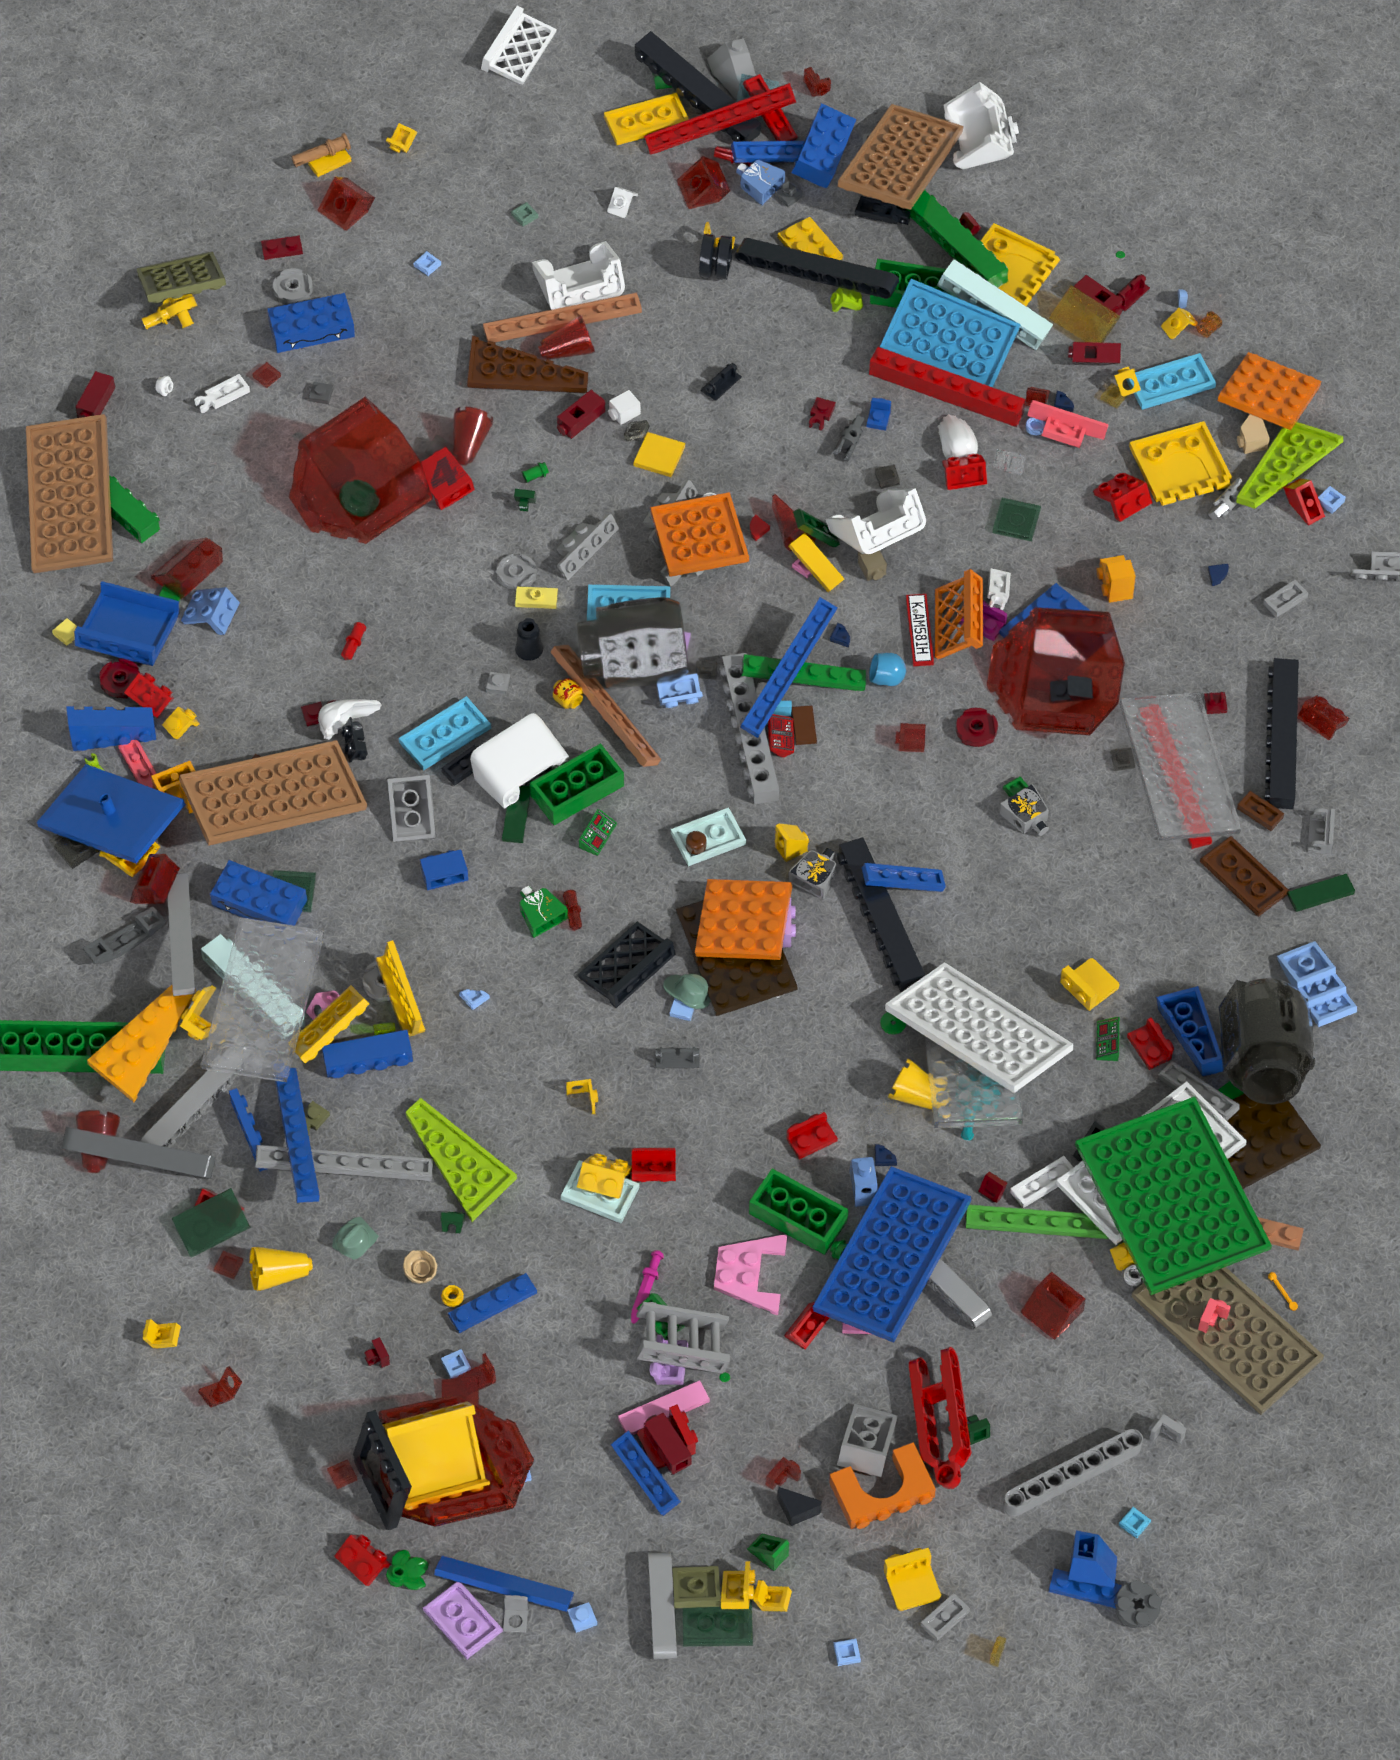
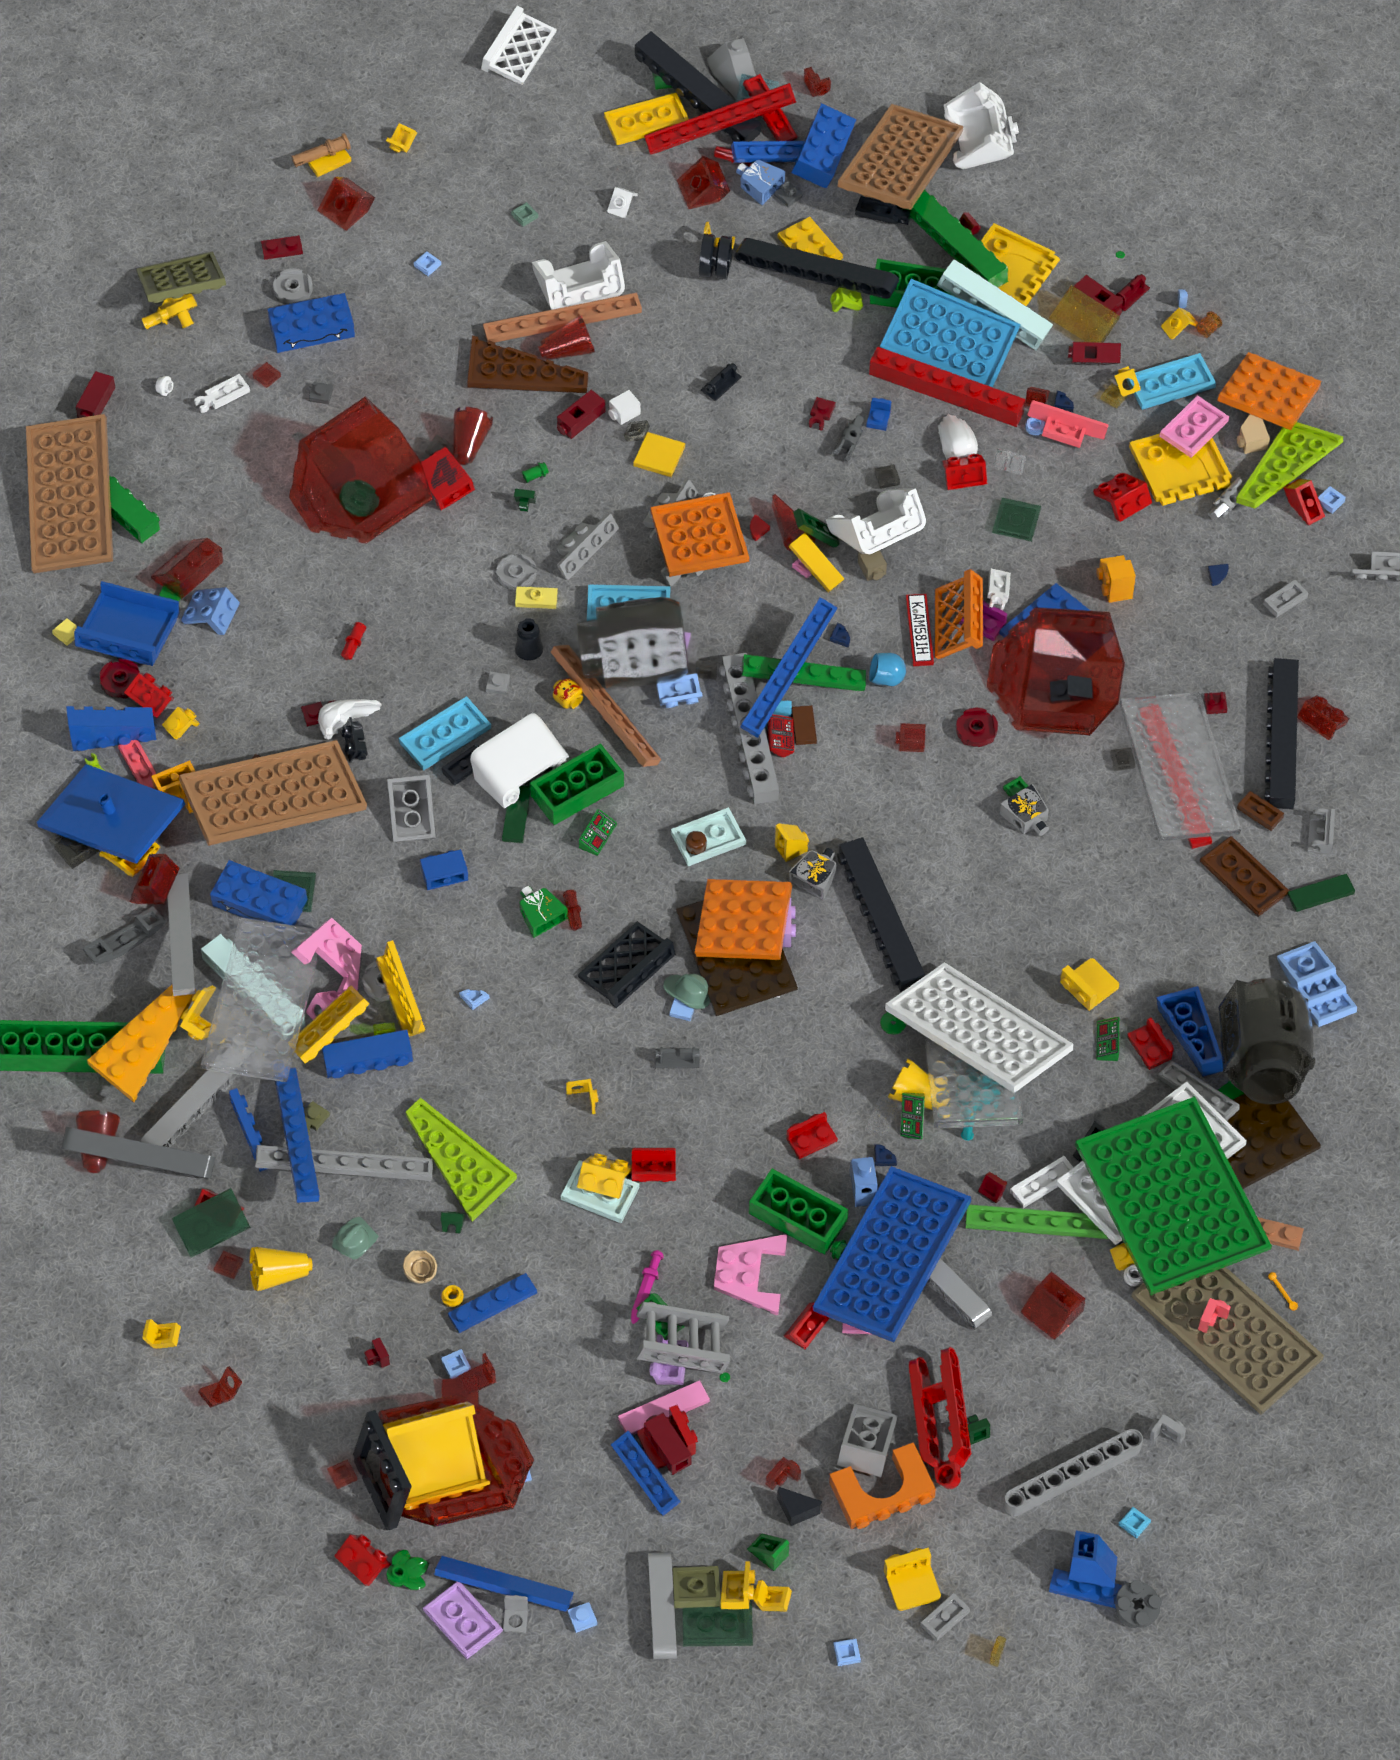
blue plate [862,863,946,892] -> none
none -> bright pink wing [291,918,362,996]
none -> slope [900,1093,925,1139]
none -> bright pink plate [1159,395,1229,458]

